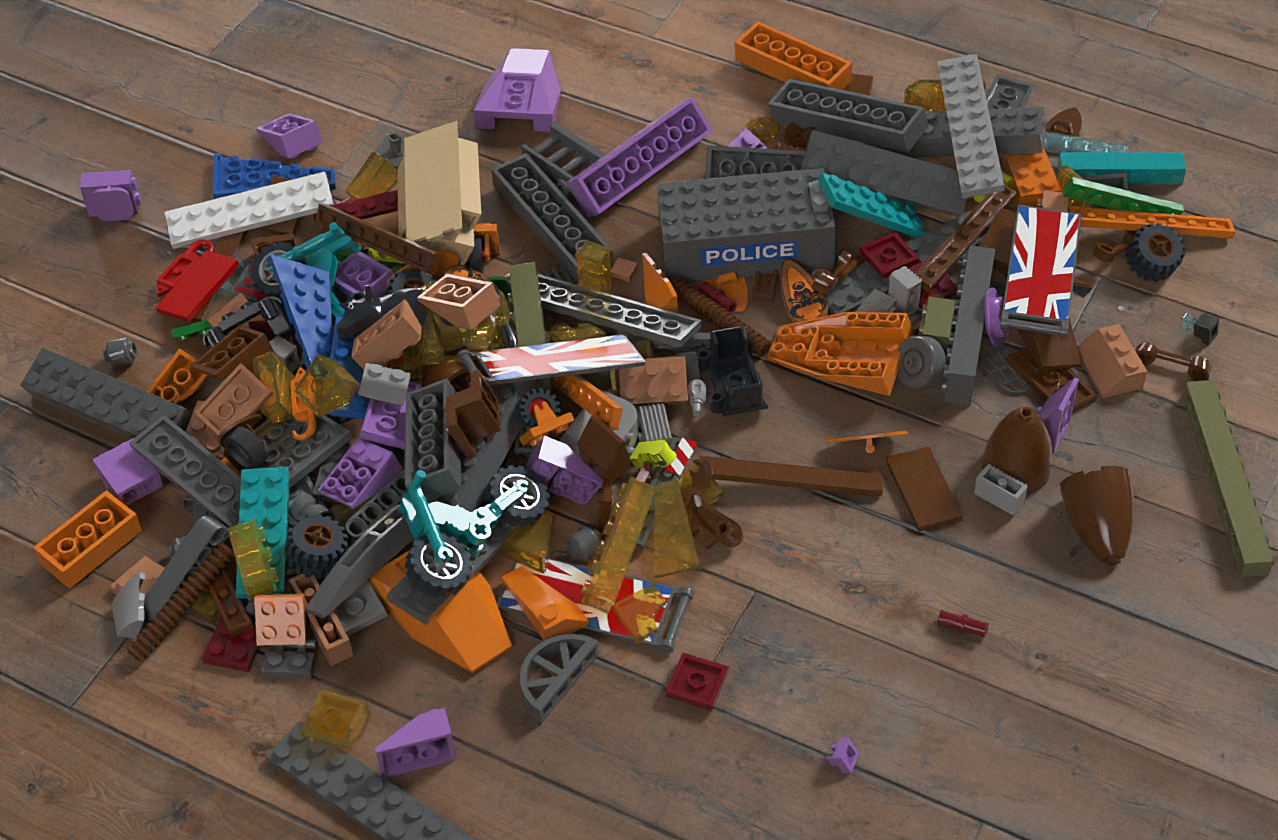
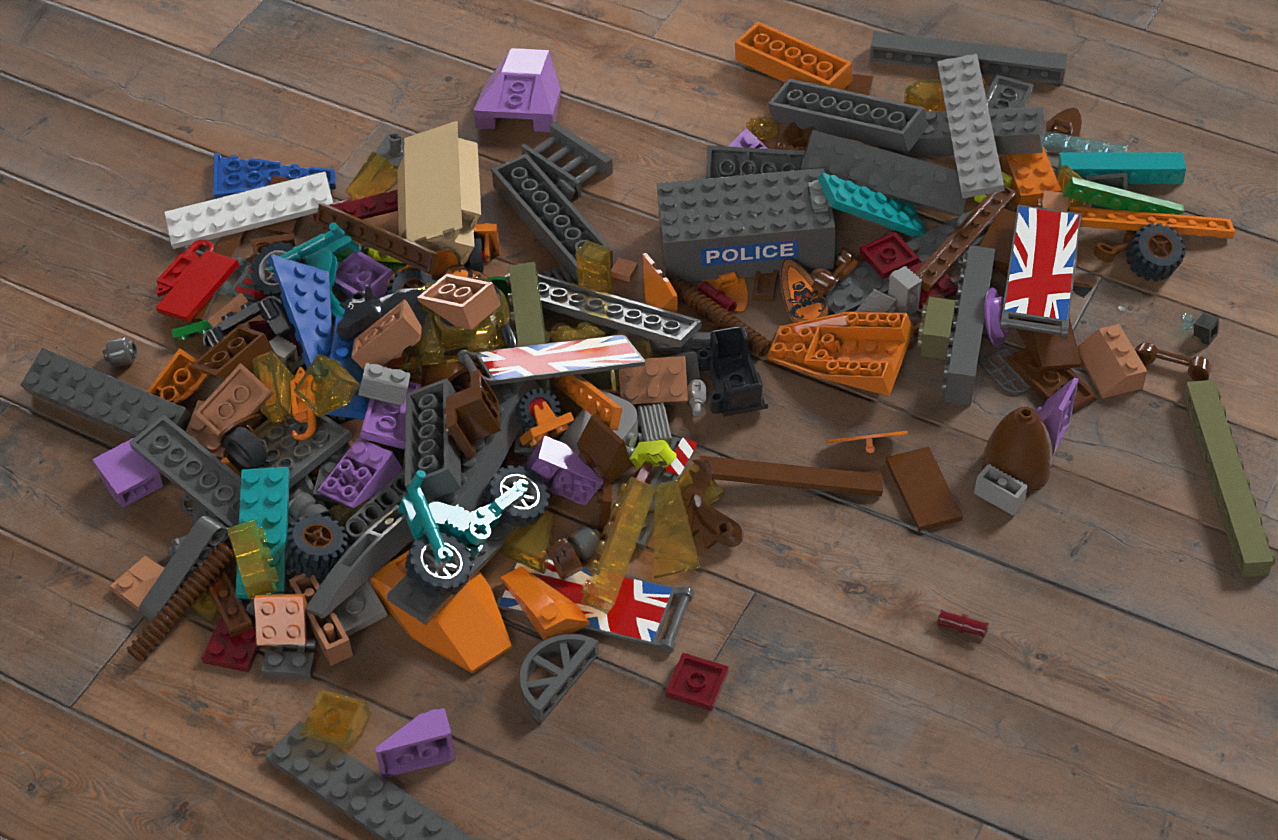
orange brick [33,490,142,589] -> none
medium lavender brick [80,170,142,221] -> none
light grey slope [111,572,145,639] -> none
medium lavender slope [256,113,323,159] -> none
medium lavender brick [566,97,712,218] -> none
tile [612,584,666,643] -> none
medium lavender tile [826,737,860,773] -> none
dark grey wheel [897,336,946,389] -> none
reddish brown cylinder [1060,466,1134,565] -> none
none -> reddish brown bracket [545,539,583,580]
none -> dark grey brick [869,31,1067,84]

